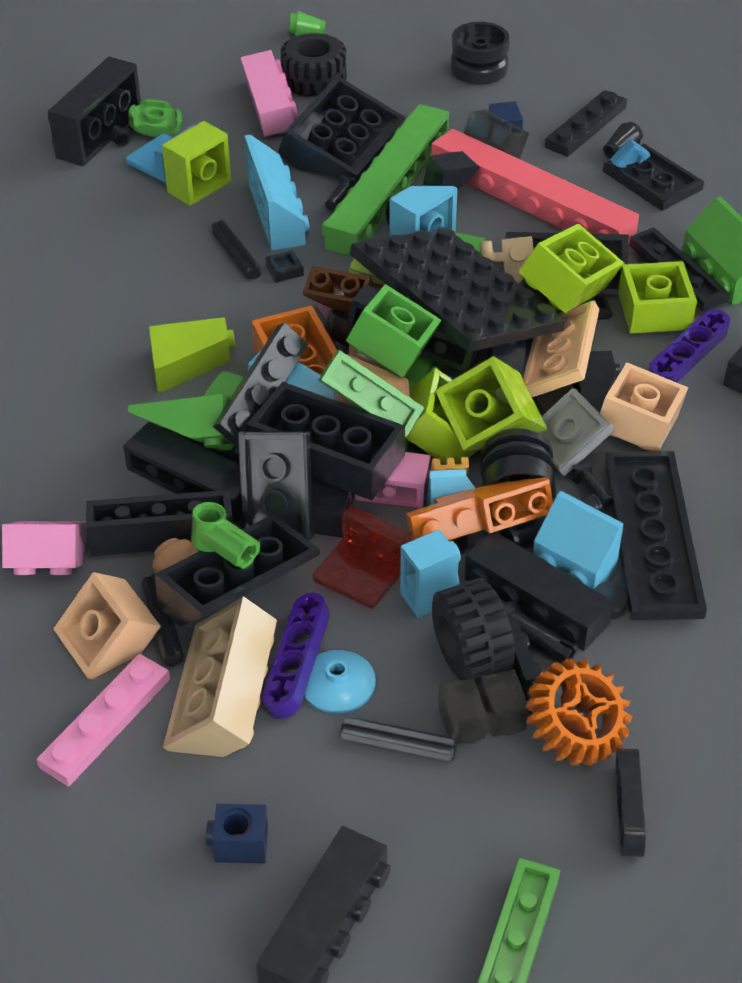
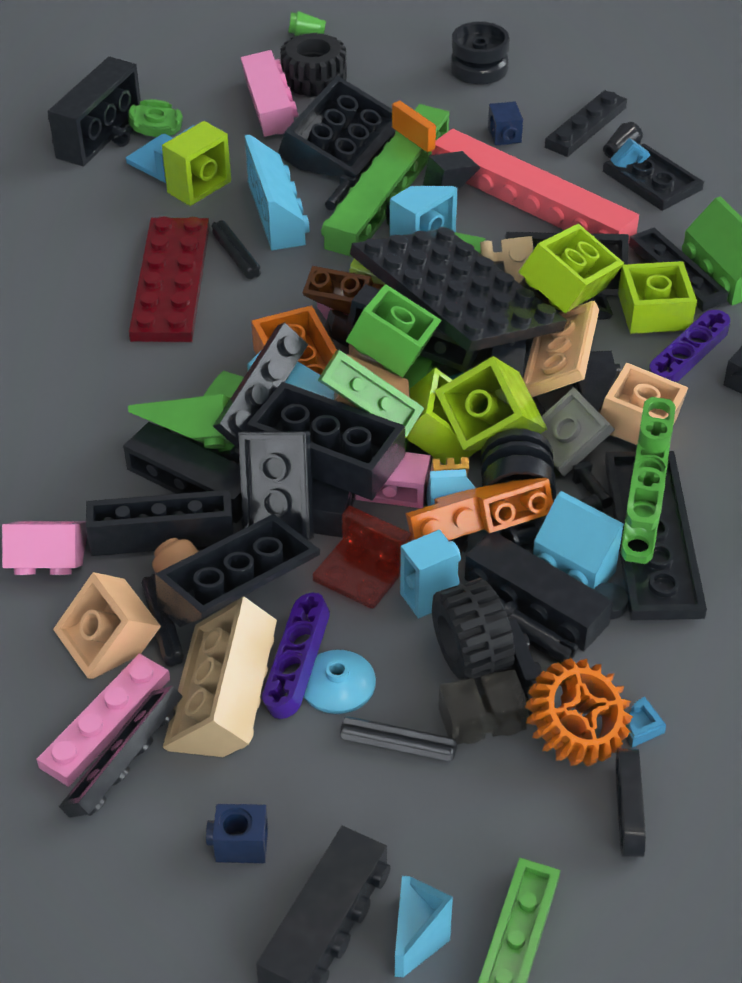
lime slope [149,317,235,392] -> none
bright green piece [191,502,260,569] -> none
black tile [265,250,304,283] -> none
clear smoke piece [464,109,529,159] -> none
none -> black plate [59,686,183,818]
none -> dark red plate [129,216,210,342]
none -> orange tile [392,100,436,153]
none -> medium azure slope [395,876,453,977]
none -> bright green piece [620,397,676,564]
none -> dark azure tile [626,697,666,748]

